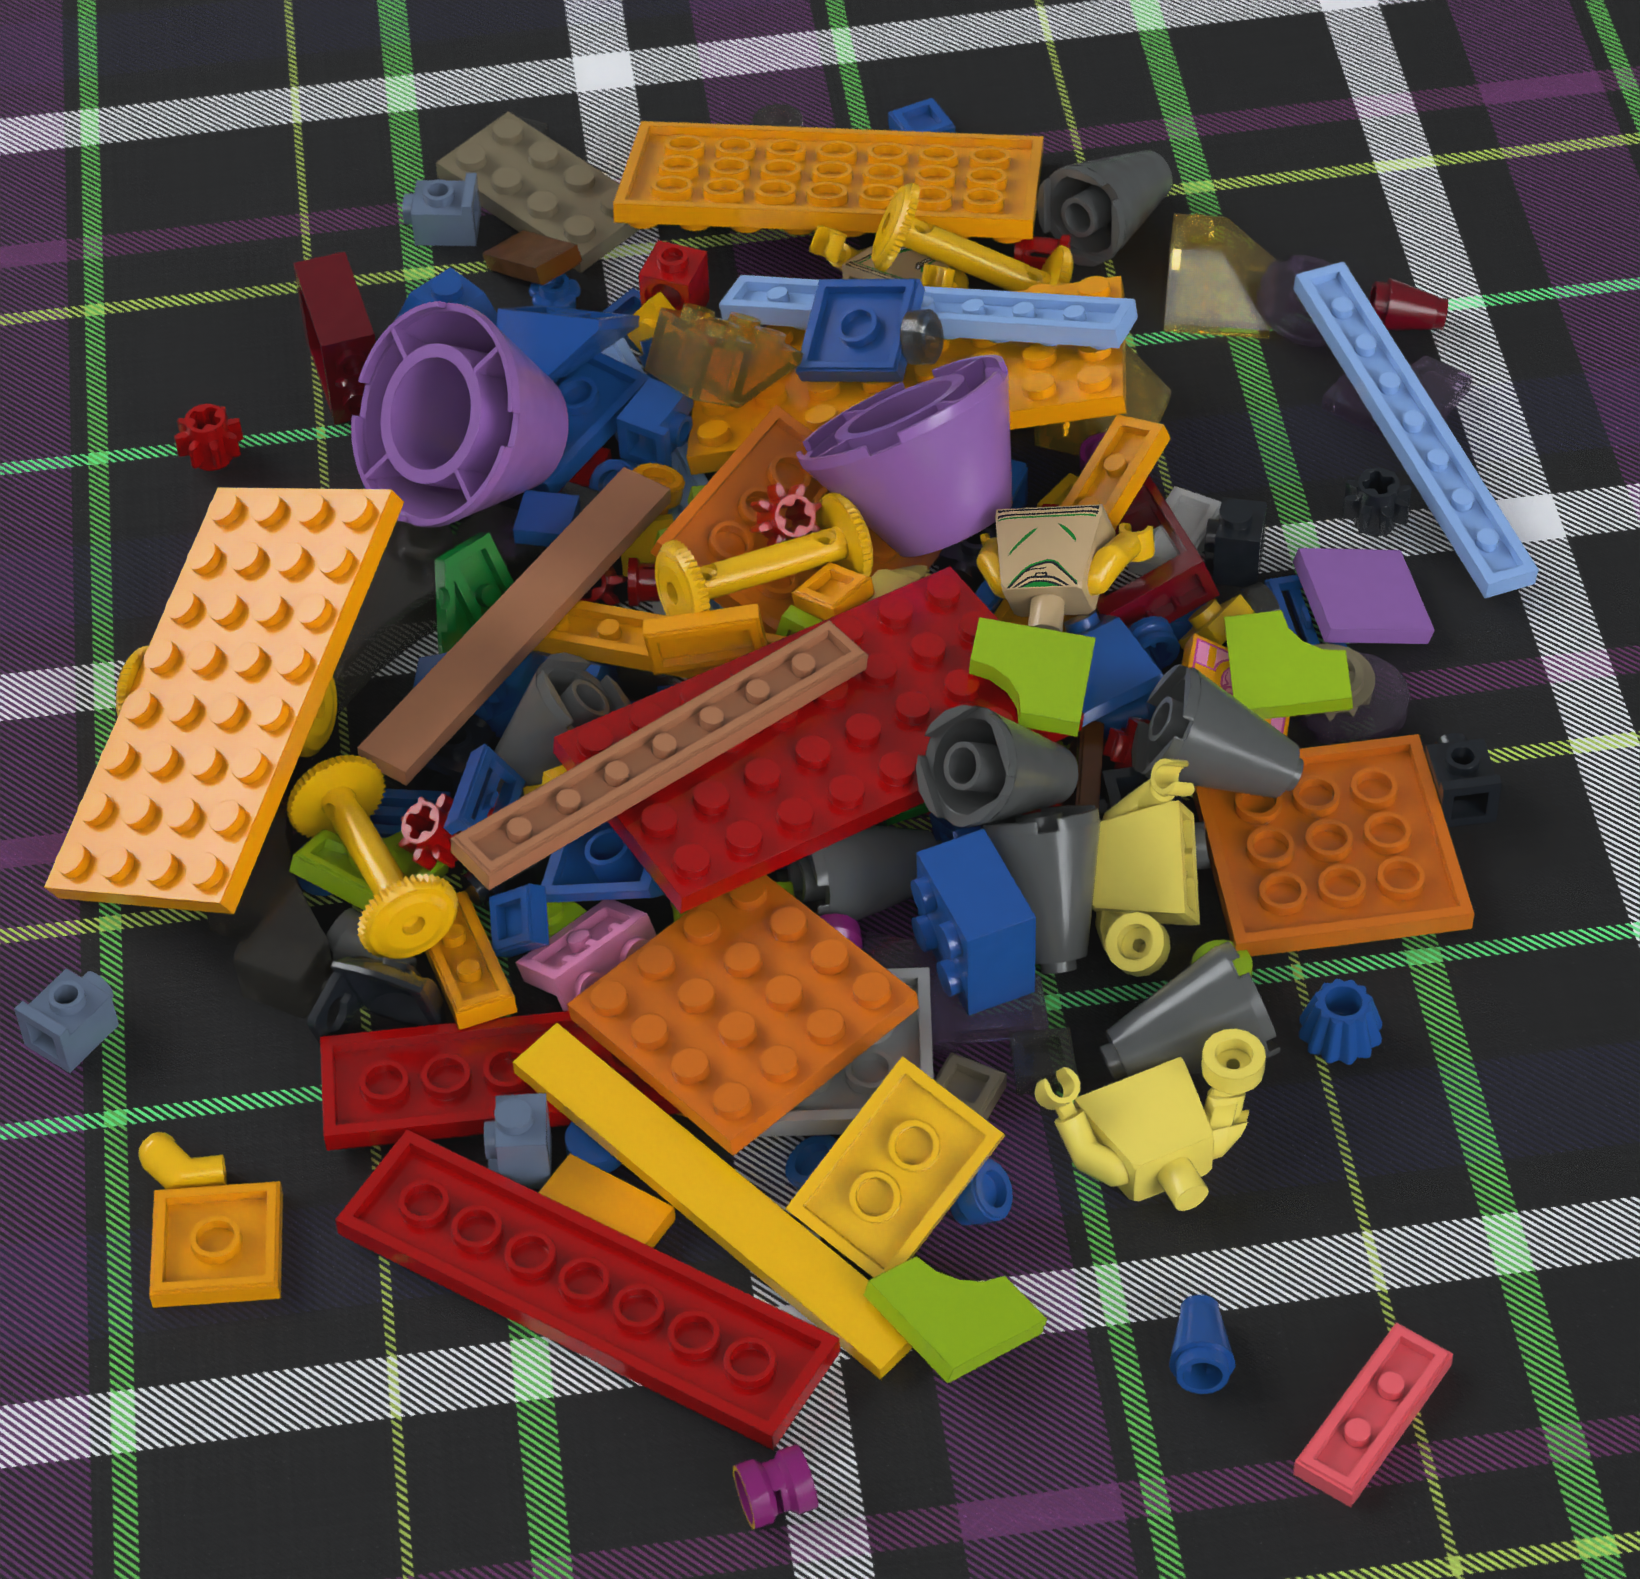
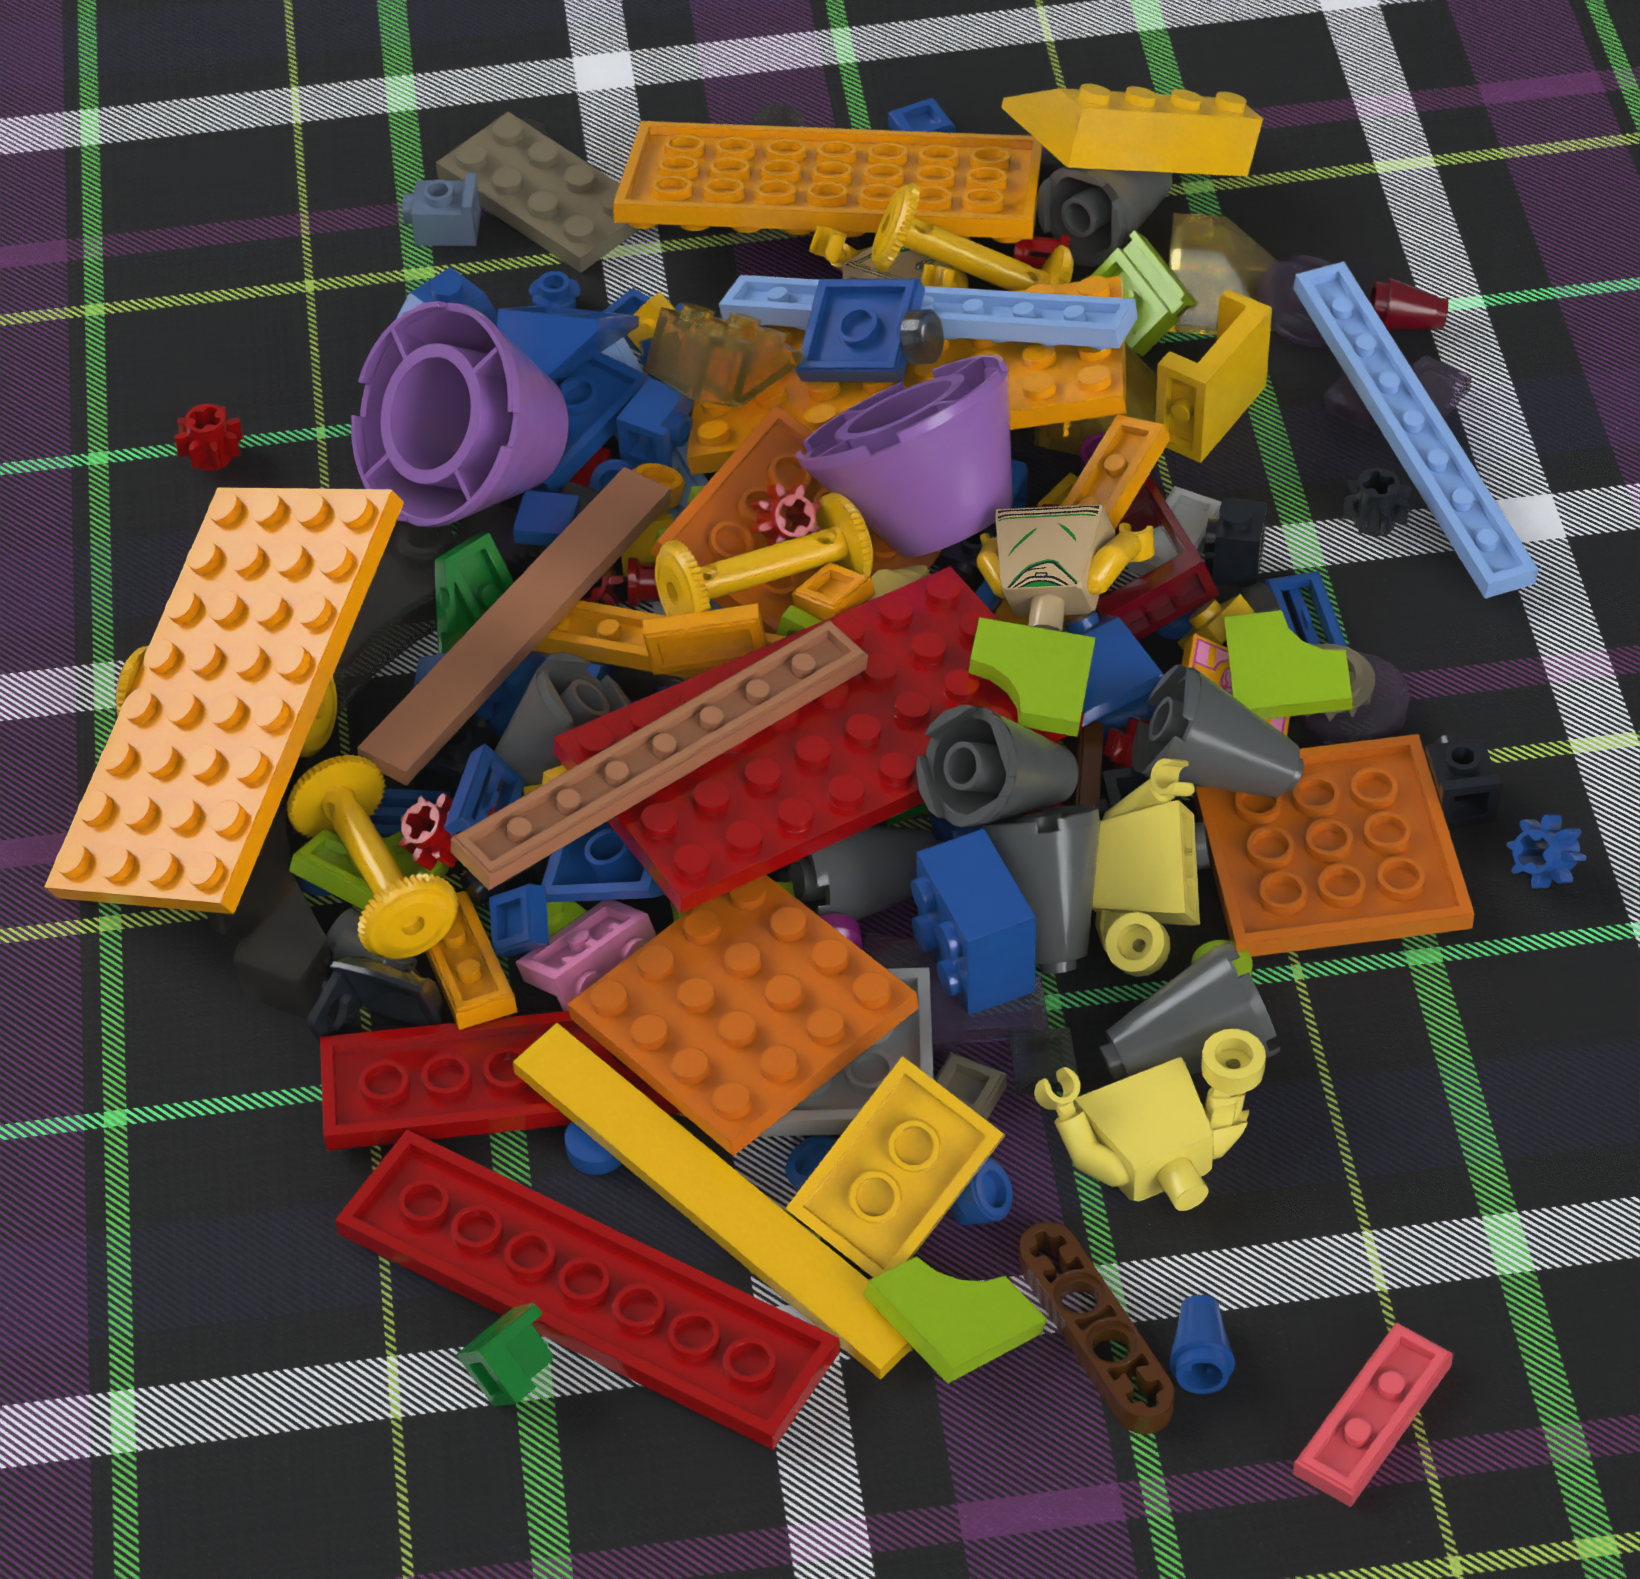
sand blue brick [14,968,119,1073] -> none
yellow arm [139,1132,227,1189] -> none
light orange tile [149,1181,283,1308] -> none
dark red window [293,251,376,425] -> none
reddish brown tile [482,230,583,285] -> none
sand blue brick [484,1093,552,1189] -> none
light orange tile [538,1154,676,1248] -> none
red brick [638,240,710,330] -> none
magenta wheel [733,1444,818,1530] -> none
blue bush [1128,616,1180,670] -> none
medium lavender tile [1293,548,1434,644] -> none
blue piece [1298,979,1382,1065] -> none
none -> green panel [456,1303,553,1407]
none -> yellow slope [1001,84,1263,177]
none -> reddish brown beam [1019,1222,1174,1434]
none -> lime plate [1090,230,1196,357]
none -> yellow panel [1155,289,1272,463]
none -> blue gear [1507,814,1587,888]

